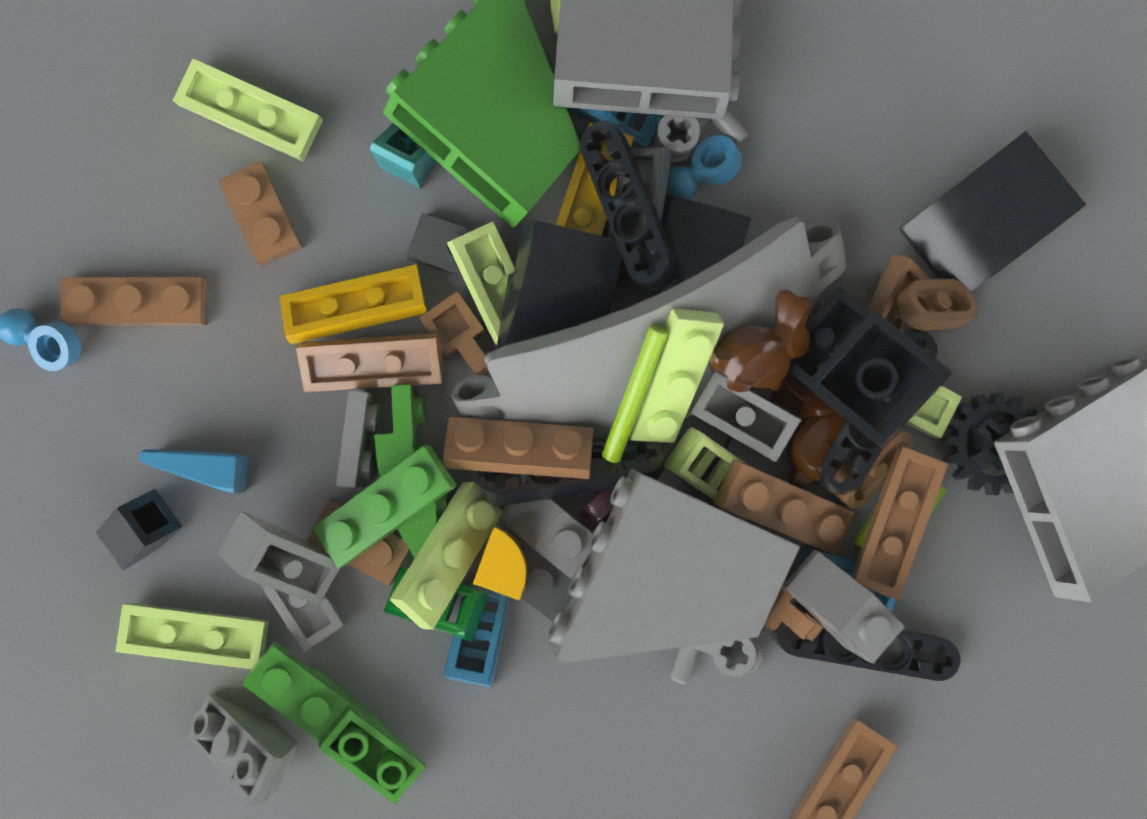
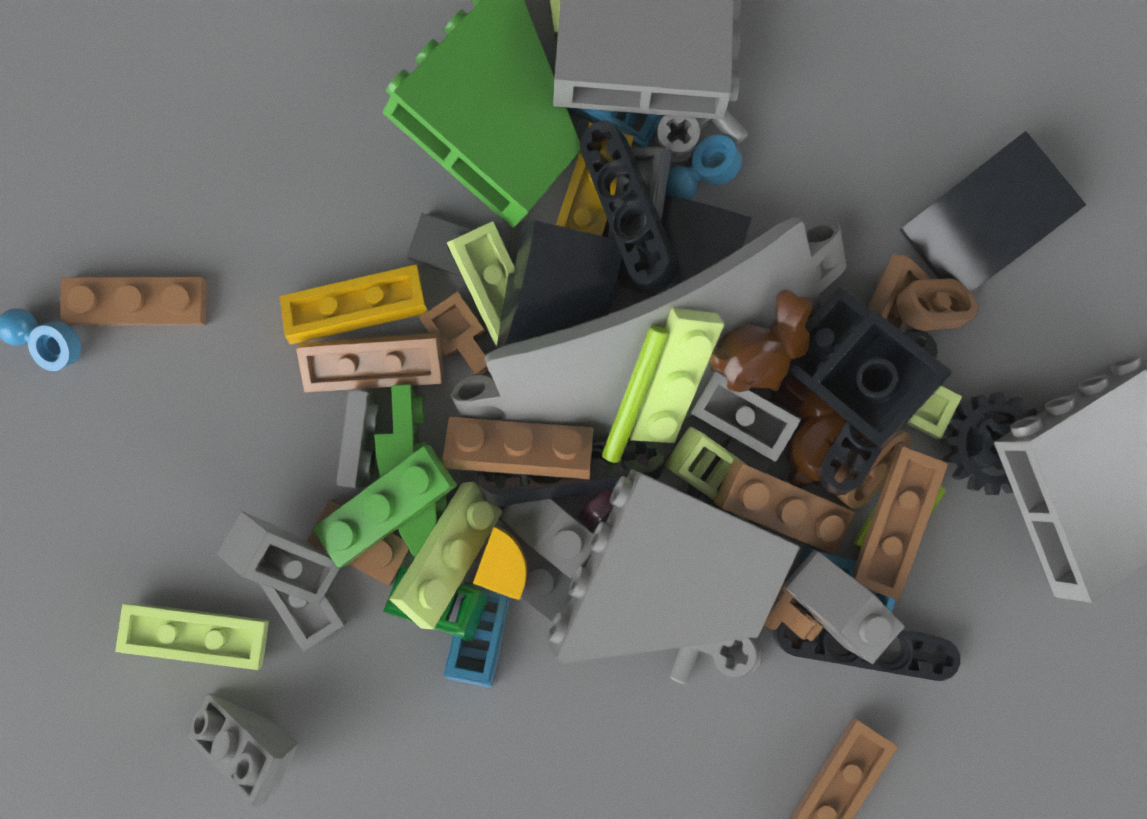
black brick [96,489,183,570] -> none
dark azure slope [139,449,249,493] -> none
yellowish green plate [173,59,323,162] -> none
medium nougat plate [219,161,303,267] -> none
bright green slope [242,641,426,804] -> none
teal slope [370,123,436,189] -> none

